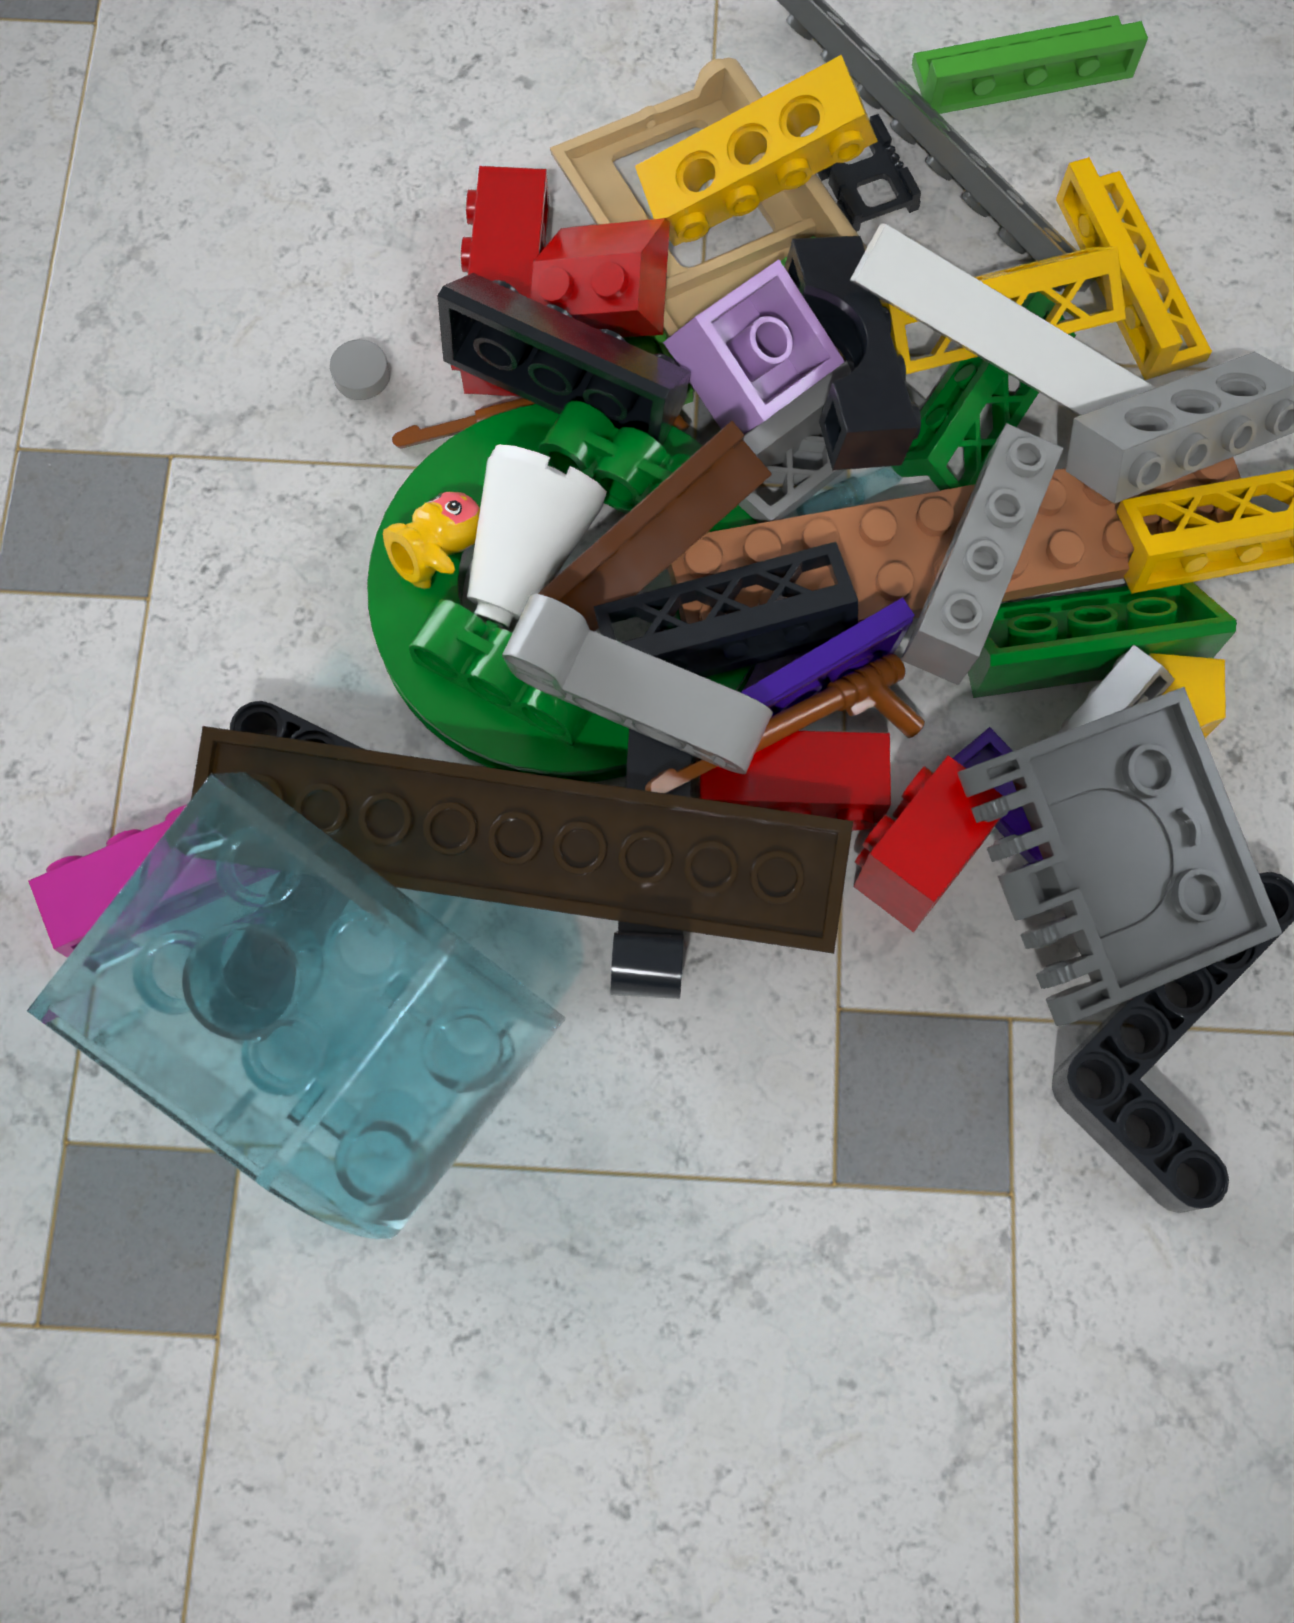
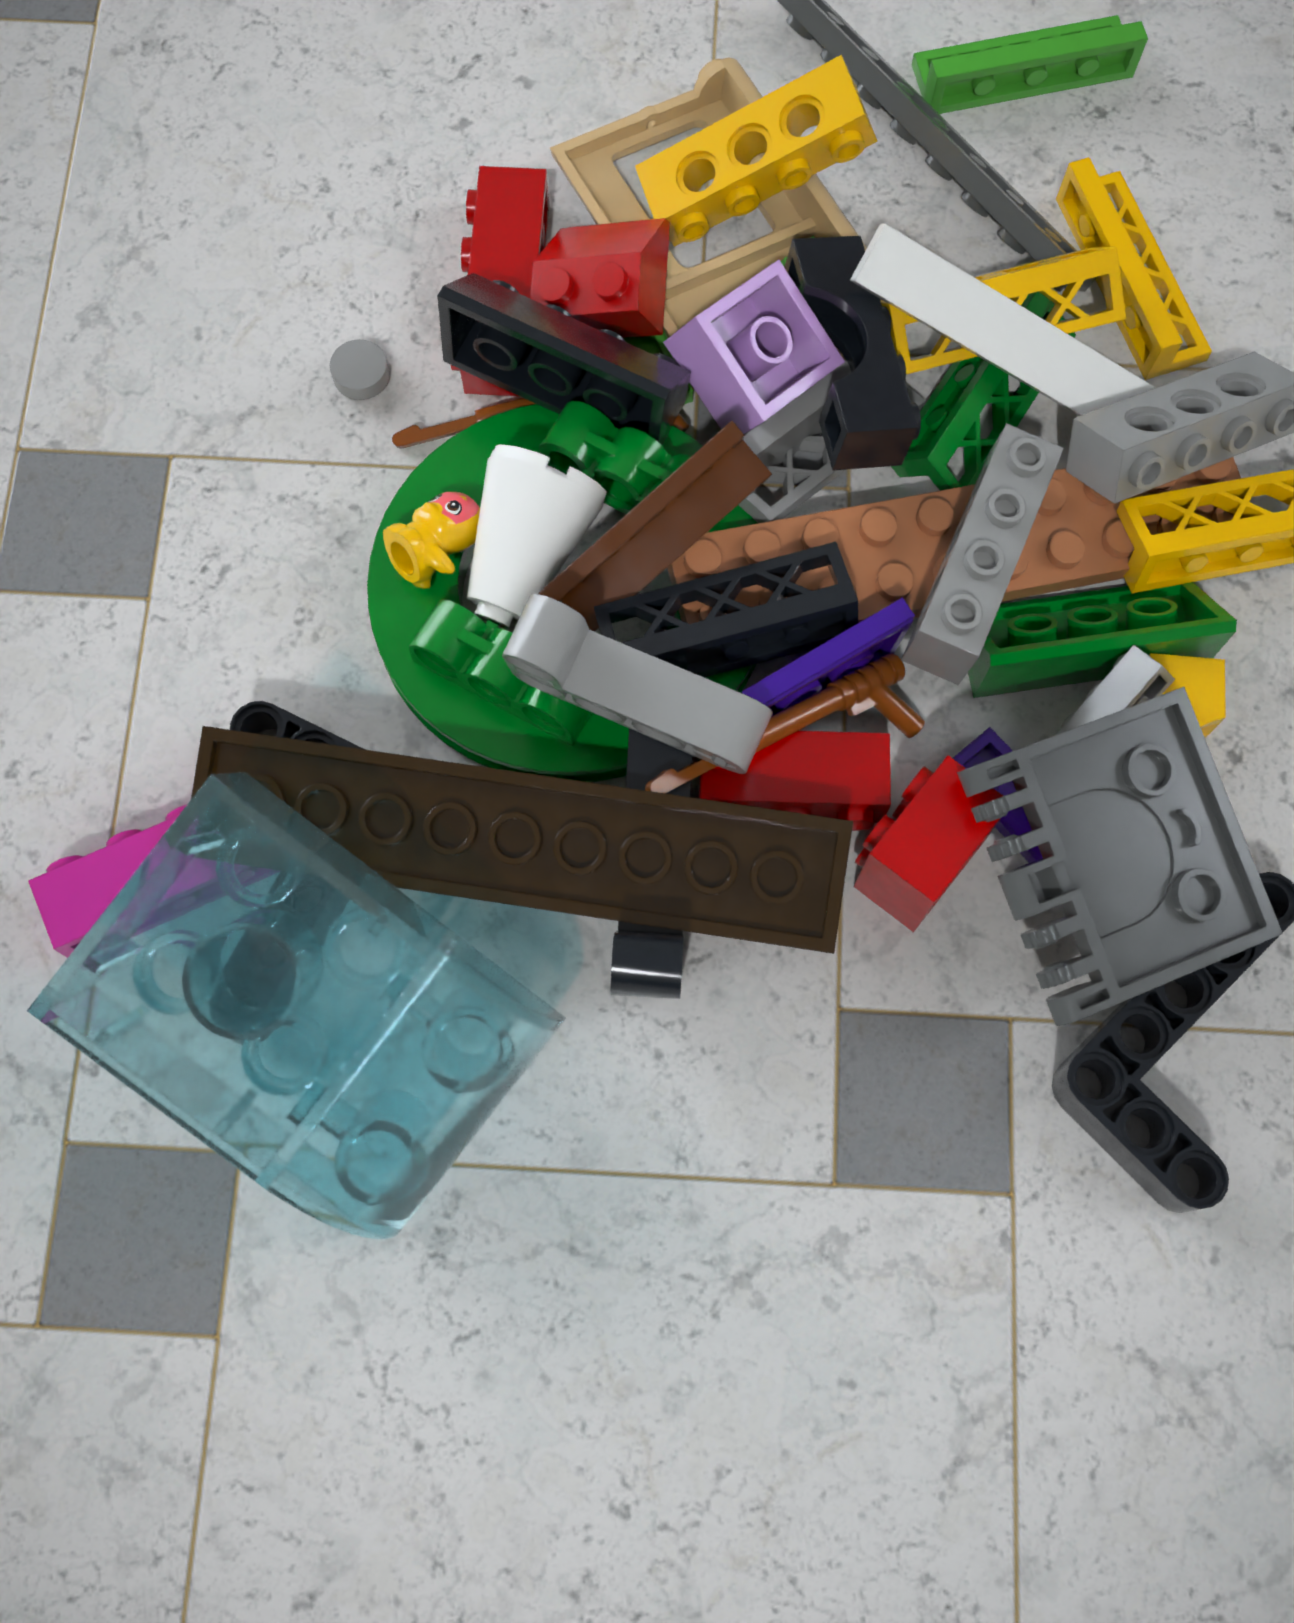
clear light blue piece [796,468,902,516] -> none
black piece [817,114,921,232] -> none

